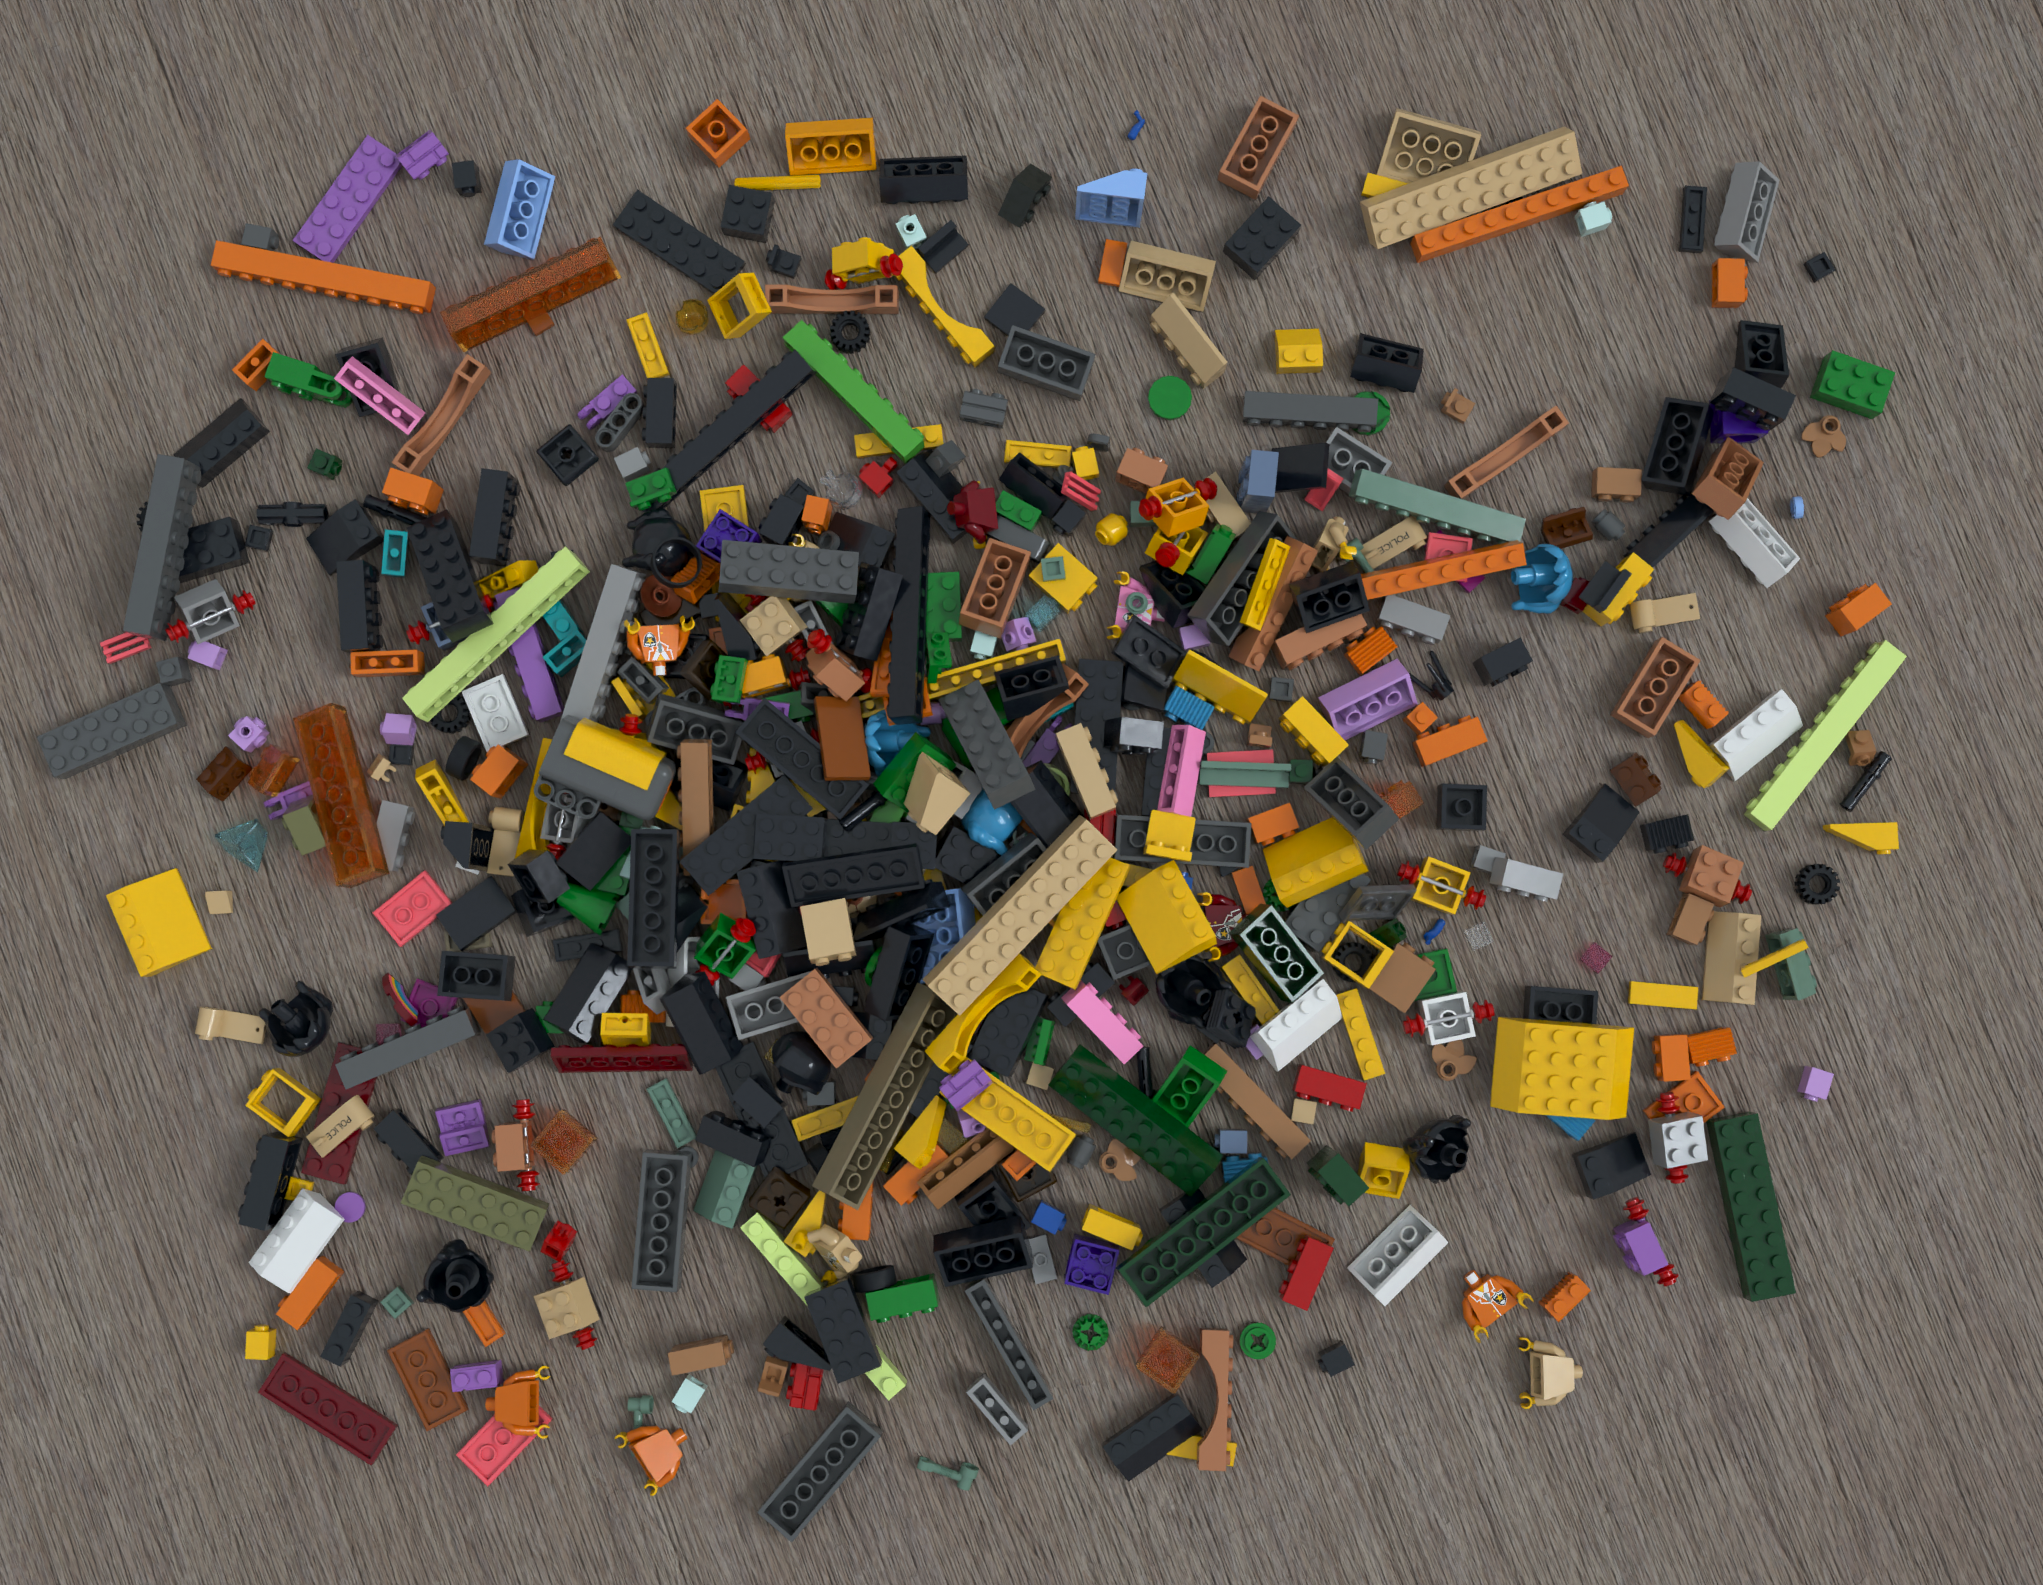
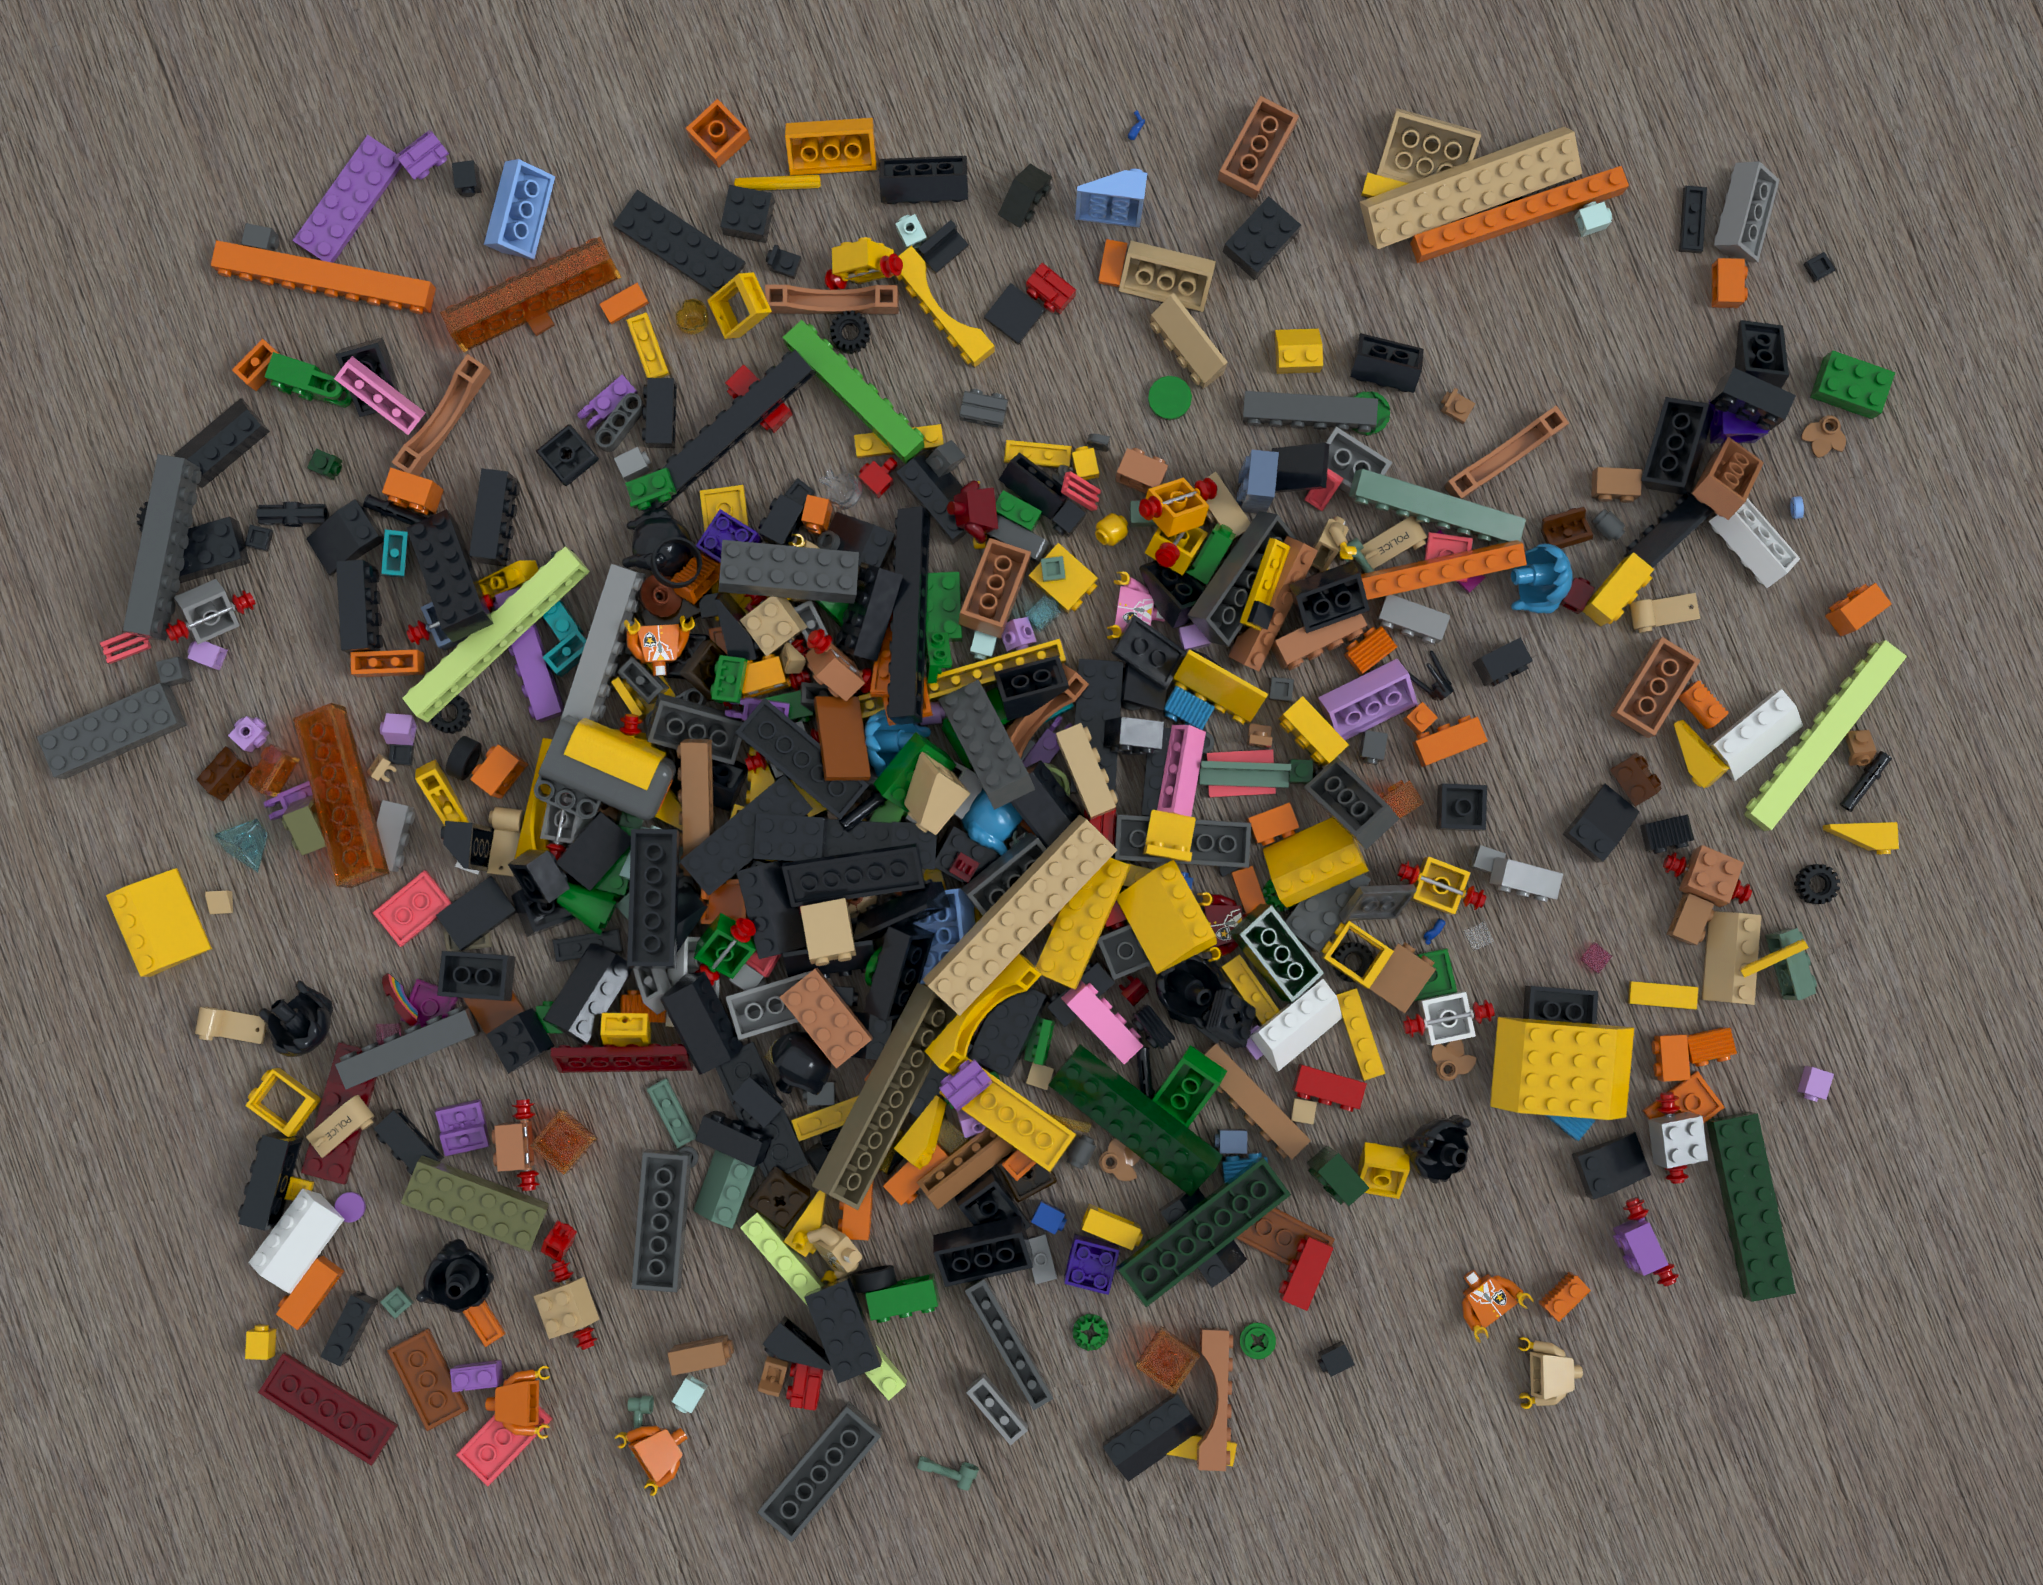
white plate [461,674,530,752] -> none
dark grey brick [998,325,1096,401] -> none
sand green plate [1125,592,1148,615] -> none
white slope [1347,1205,1448,1306] -> none
dark green bracket [1369,919,1407,953] -> none
black panel [1579,561,1632,613] -> none
none -> orange tile [599,283,649,325]
none -> tan slope [780,642,806,674]
none -> dark red tile [948,852,980,883]
none -> red brick [1026,263,1076,314]
none -> black brick [1131,1004,1175,1049]
none -> black tile [1247,601,1275,630]

